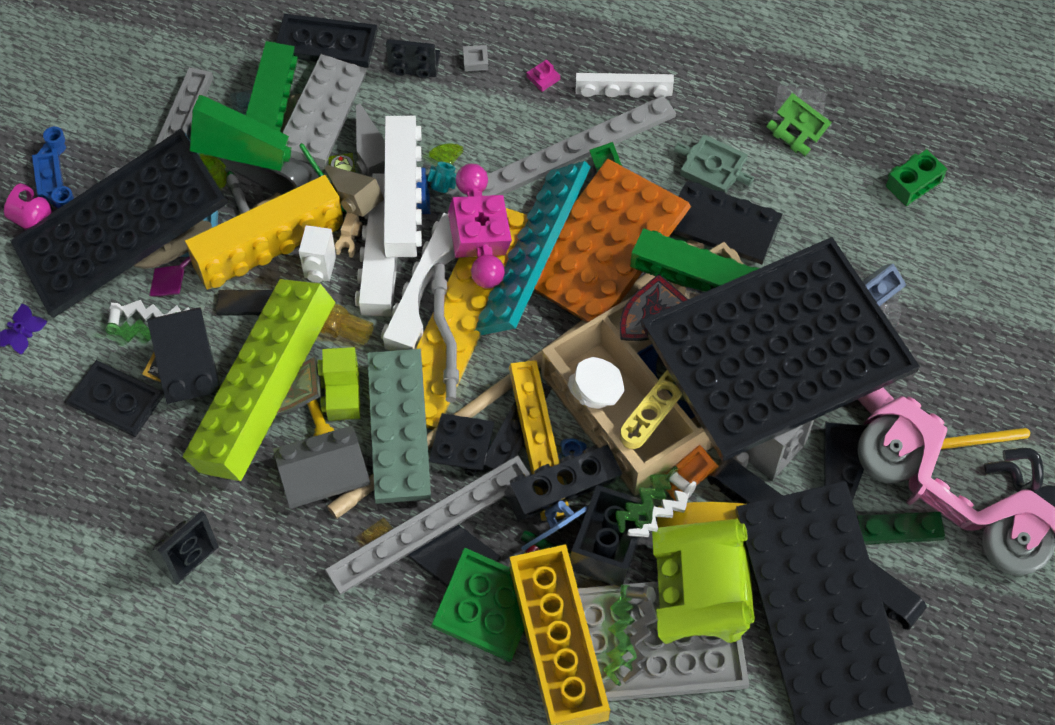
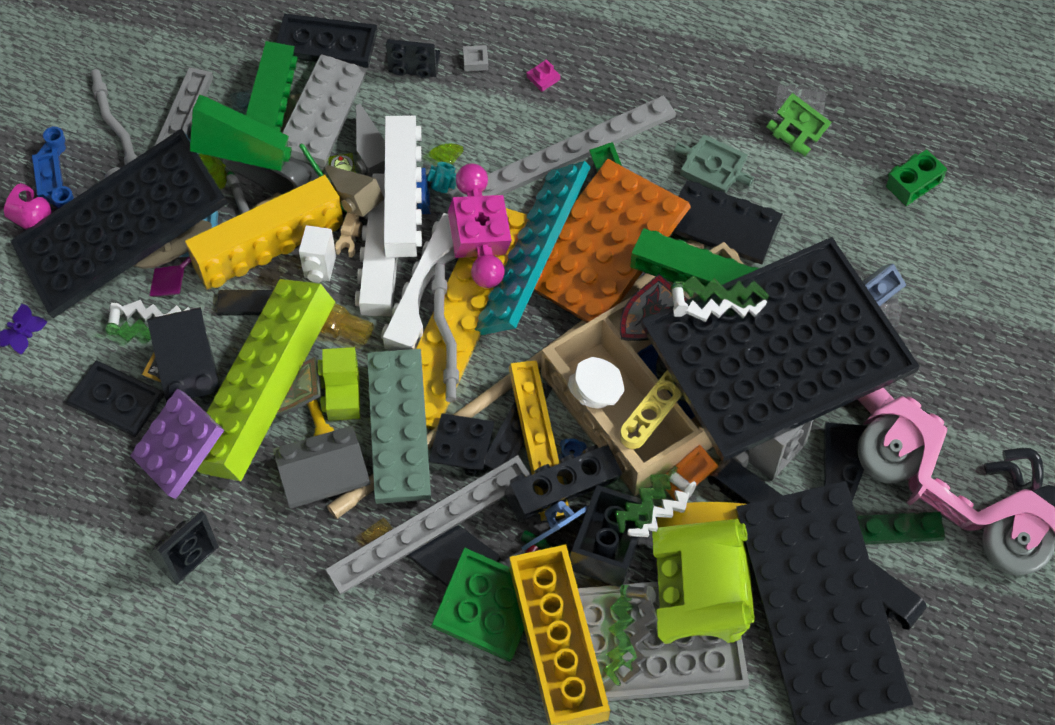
white plate [576,73,674,98] -> none
yellow piece [941,428,1030,449] -> none
none -> light grey bar [90,69,138,165]
none -> medium lavender plate [130,389,224,499]
none -> piece [670,276,769,322]

